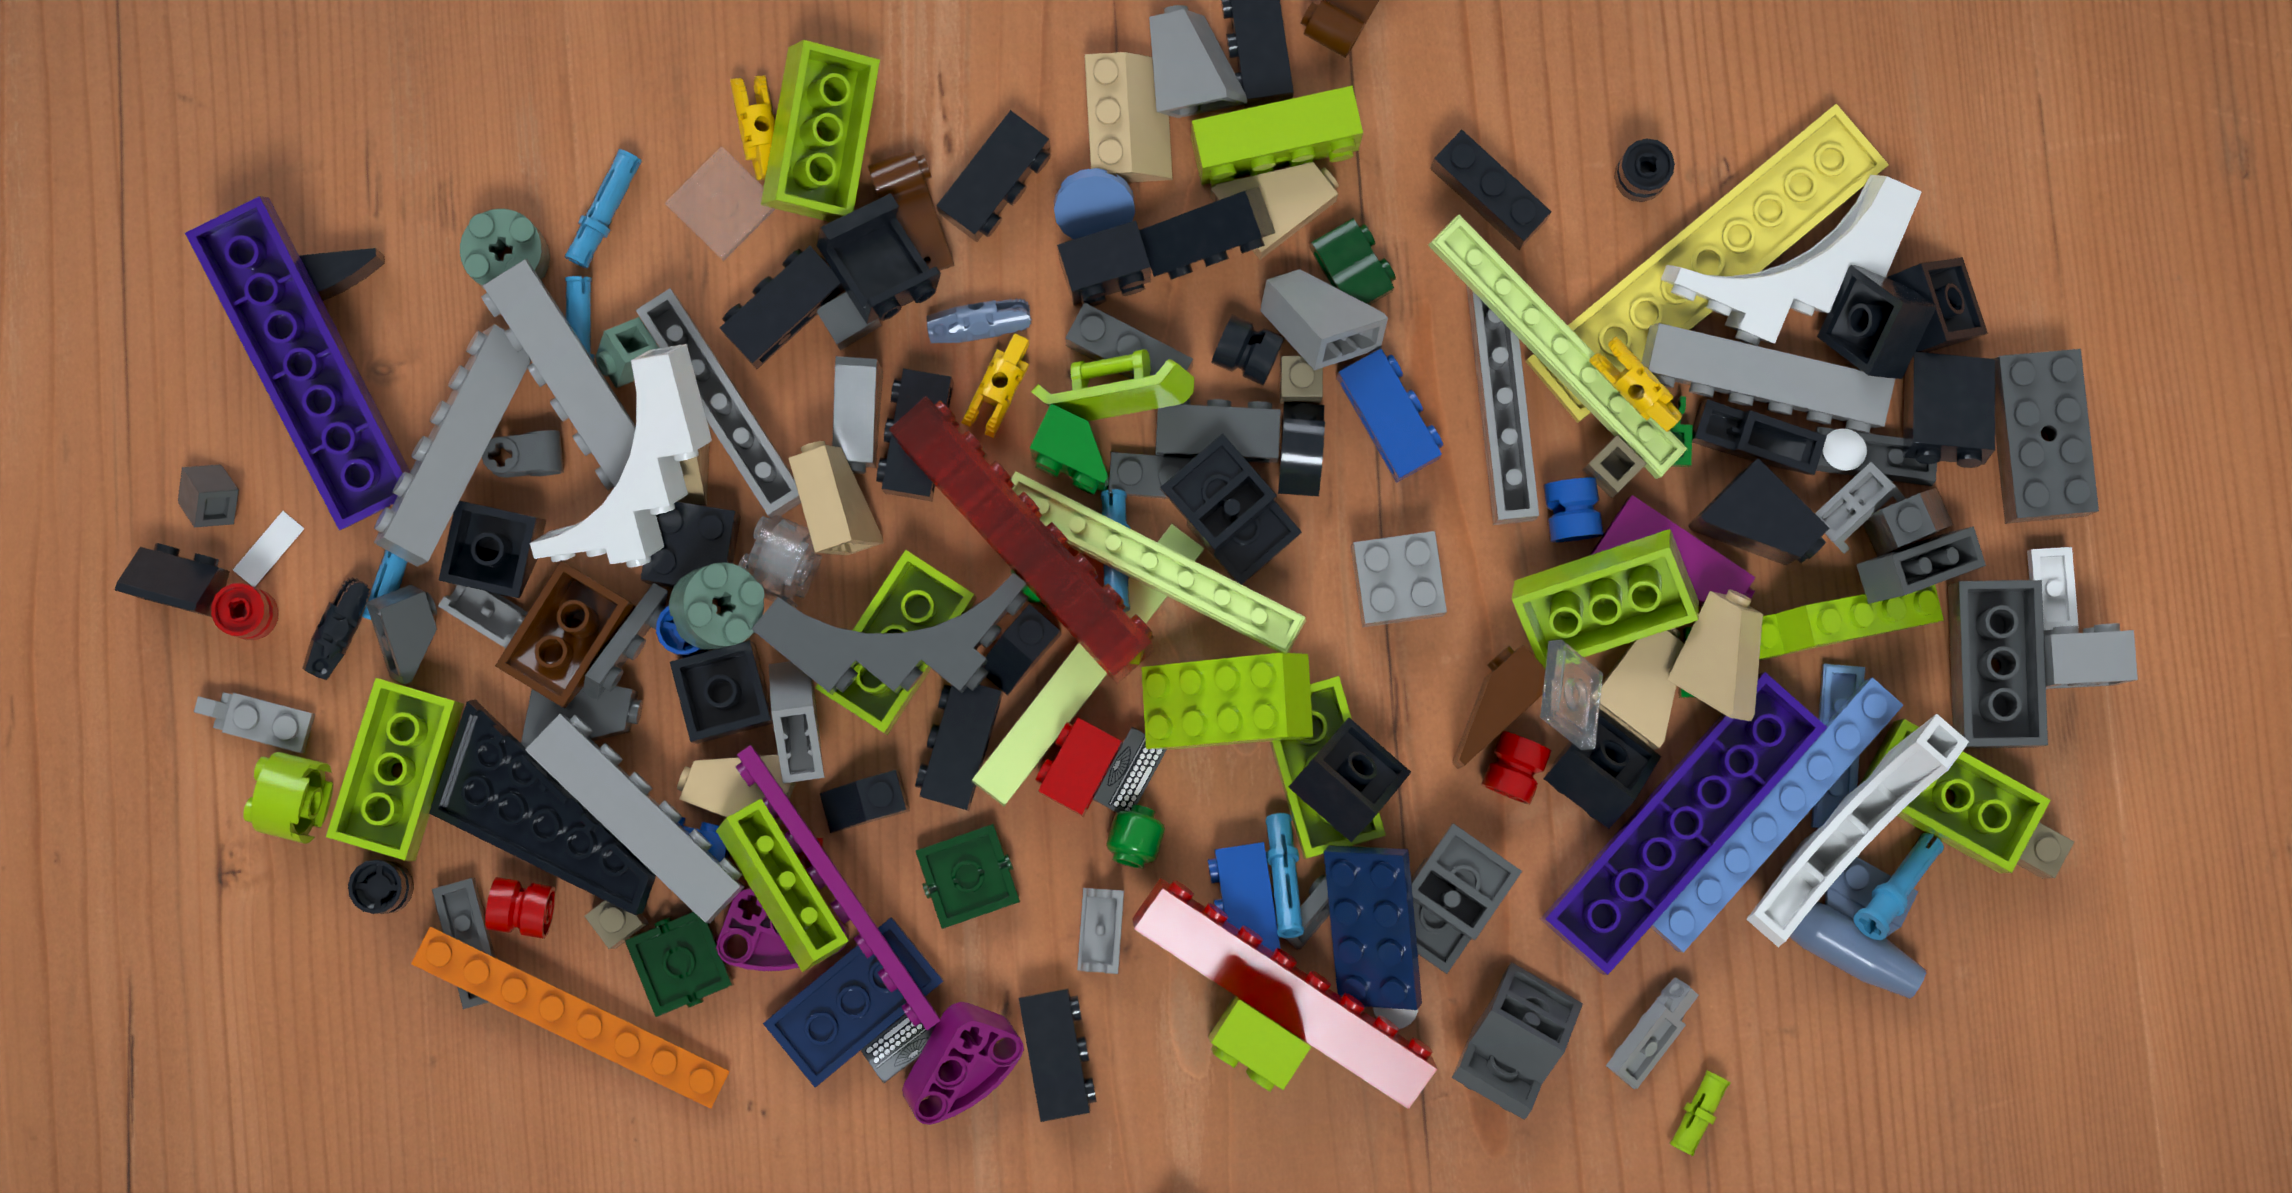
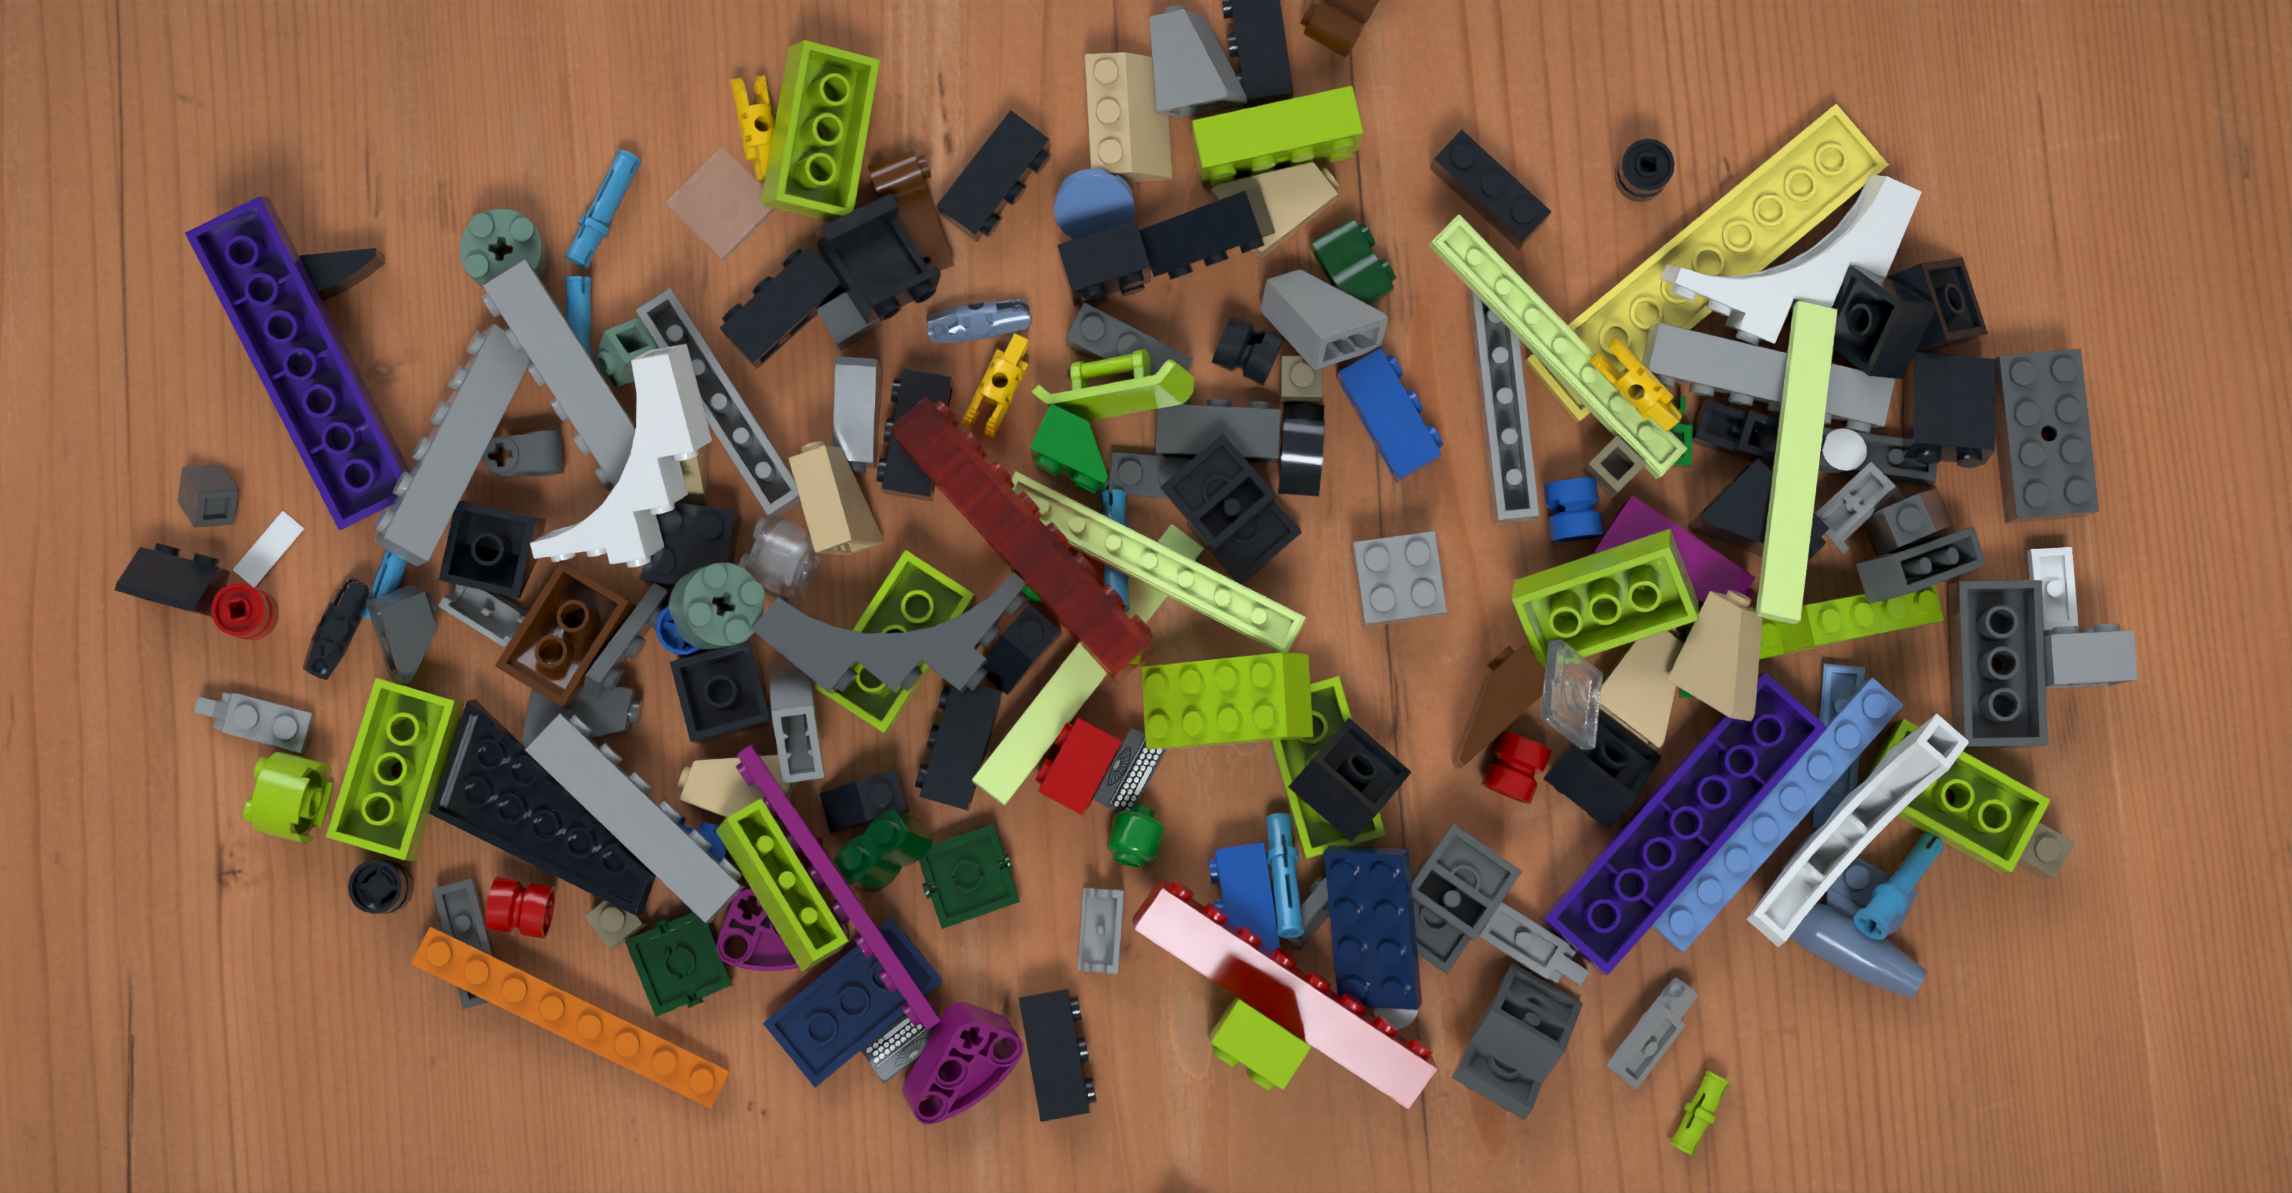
none -> dark green brick [834,809,933,892]
none -> light grey hinge [1478,902,1590,986]
none -> yellowish green tile [1755,301,1837,624]

